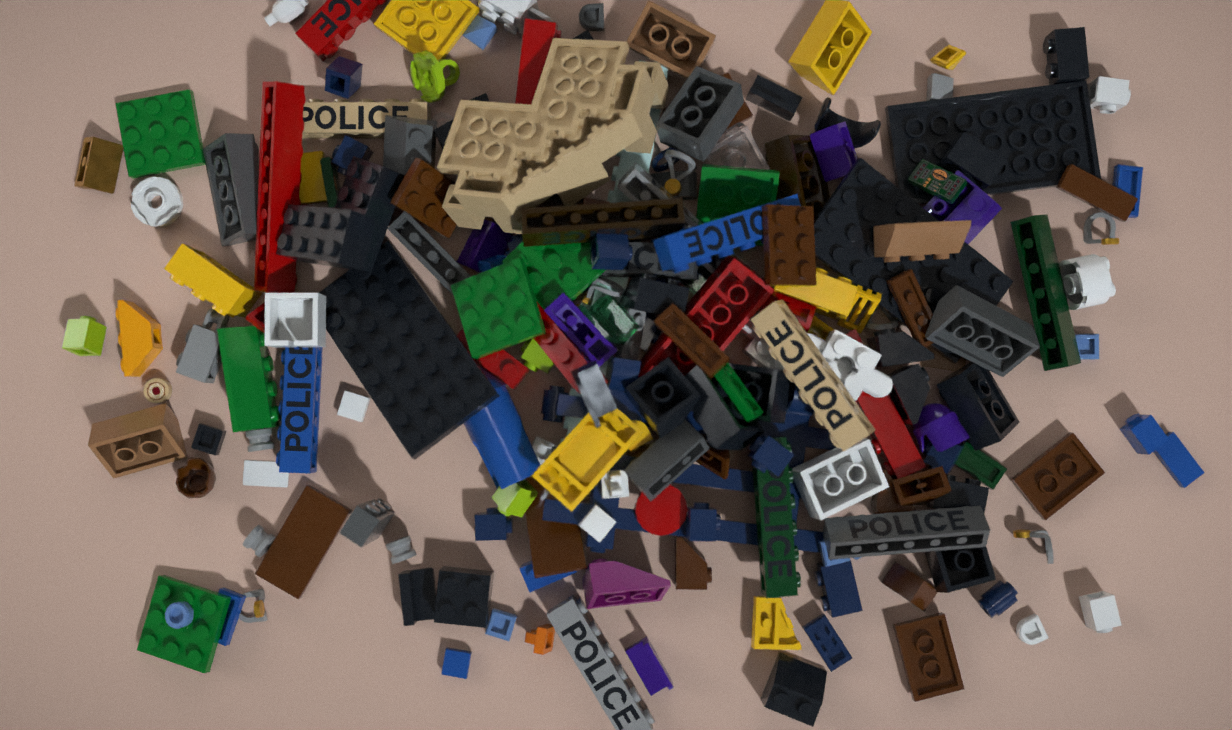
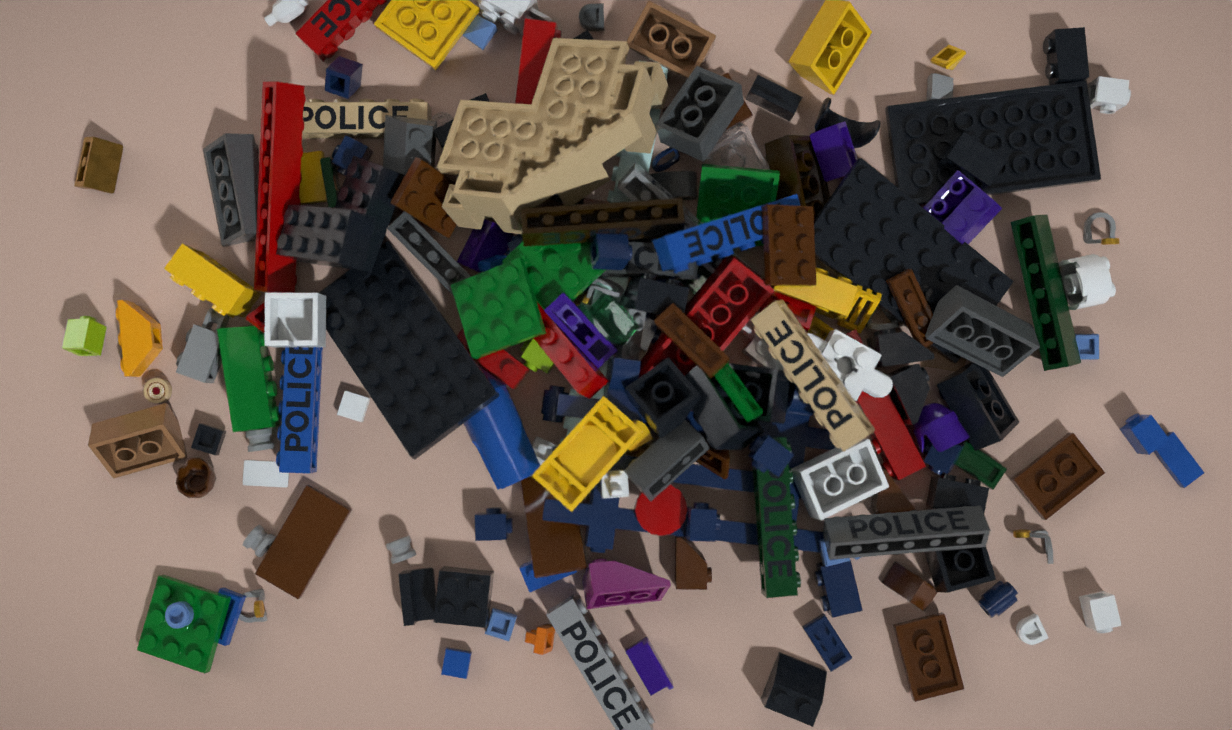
green plate [115,89,206,179] -> none
white tile [131,177,183,227] -> none
dark grey brick [339,499,395,548] -> none
lime tile [410,50,460,103] -> none
lime brick [491,478,538,518] -> none
panel [571,360,617,428] -> none
white tile [579,504,616,542] -> none
light grey piece [664,150,697,196] -> none
yellow wing [751,596,801,650] -> none
medium nougat slope [873,220,971,262] -> none
reddish brown slope [892,466,952,506] -> none
tile [908,159,967,204] -> none
reddish brown tile [1056,164,1138,222] -> none
blue tile [1112,164,1143,218] -> none

